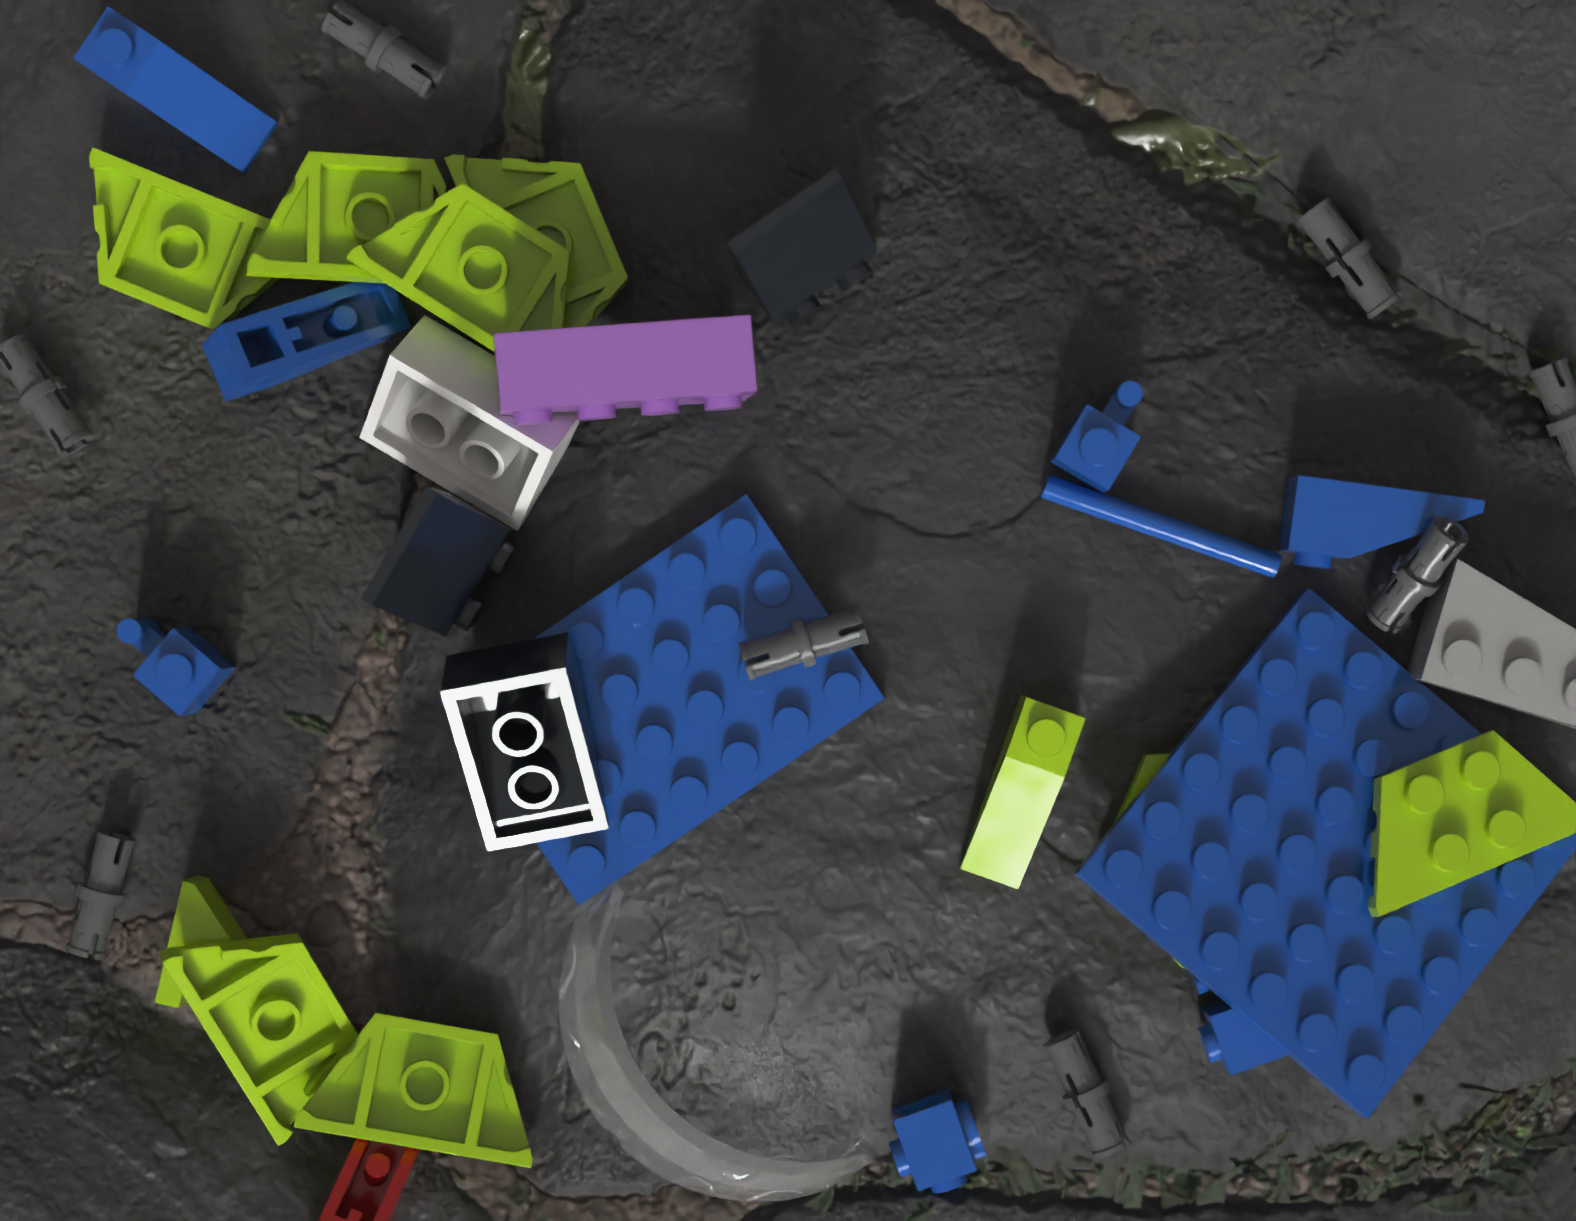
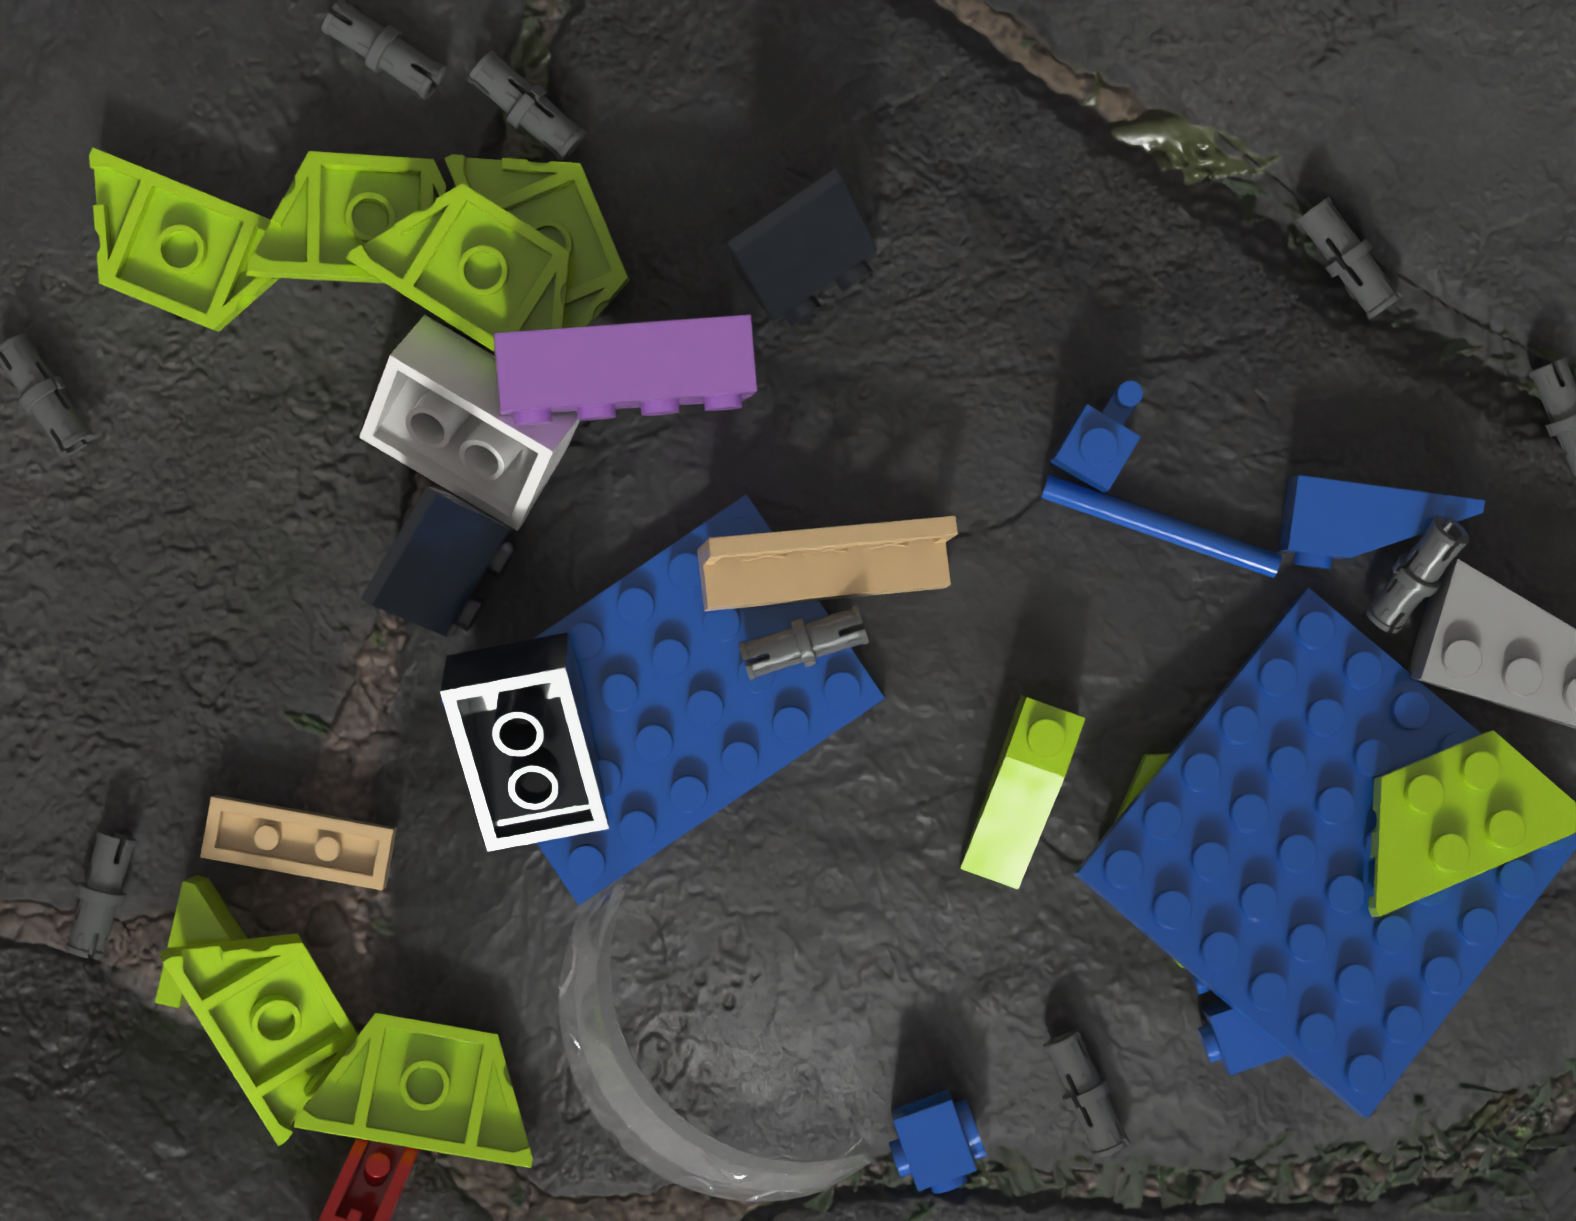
blue slope [73,6,279,174] -> none
blue brick [117,618,236,716] -> none
blue slope [202,282,412,402] -> none
none -> tan plate [200,795,397,890]
none -> dark grey pin [467,50,587,162]
none -> tan fence [697,516,958,611]

